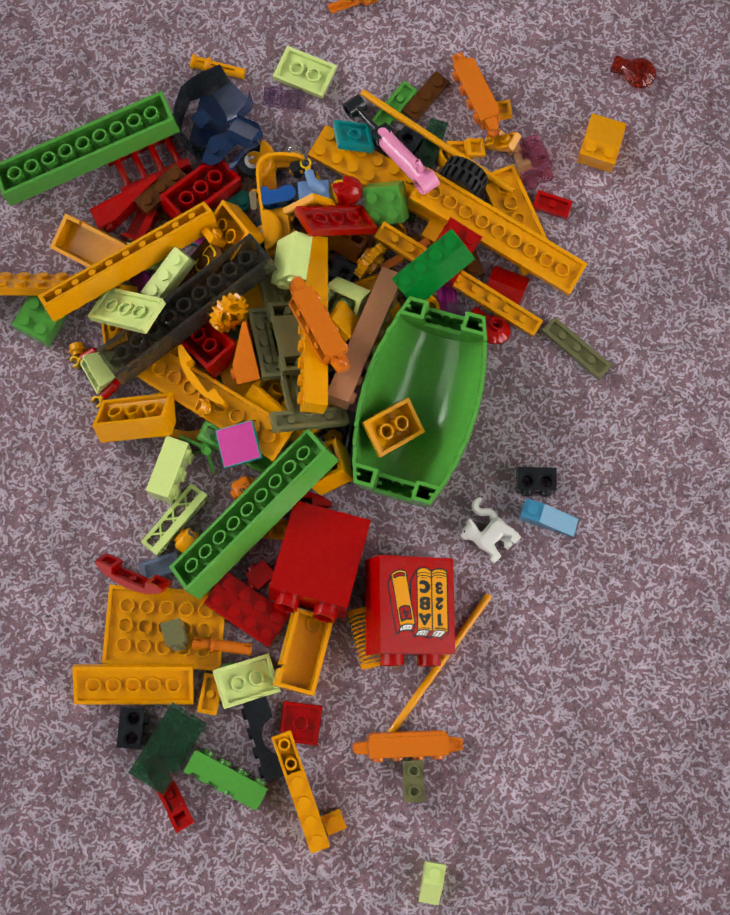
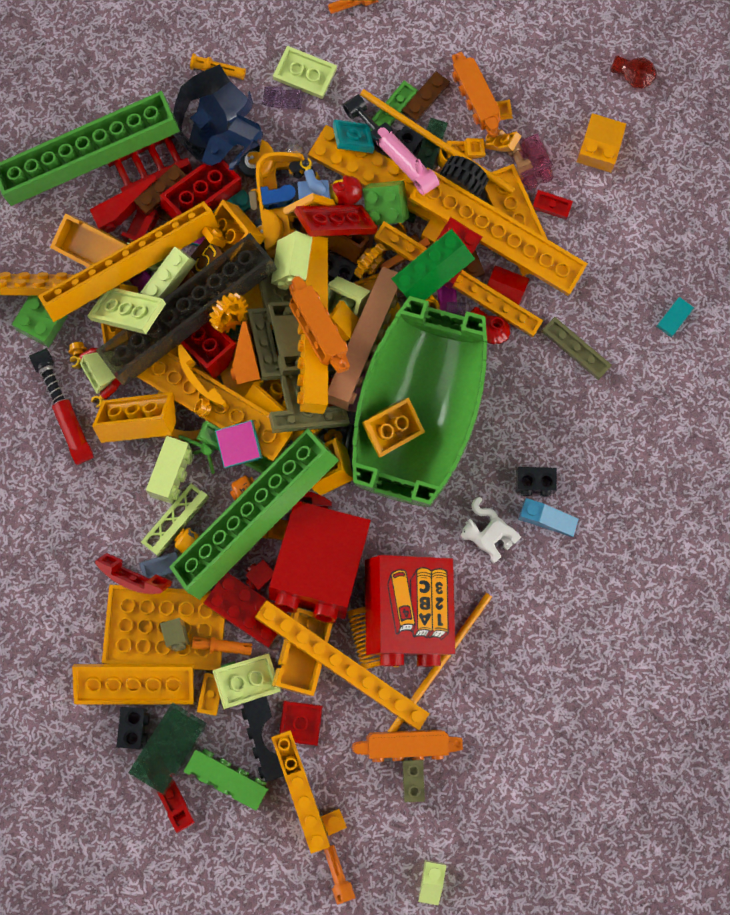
none -> piece [29,348,95,466]
none -> light orange plate [255,601,430,731]
none -> orange piece [324,845,356,905]
none -> teal tile [656,297,694,337]

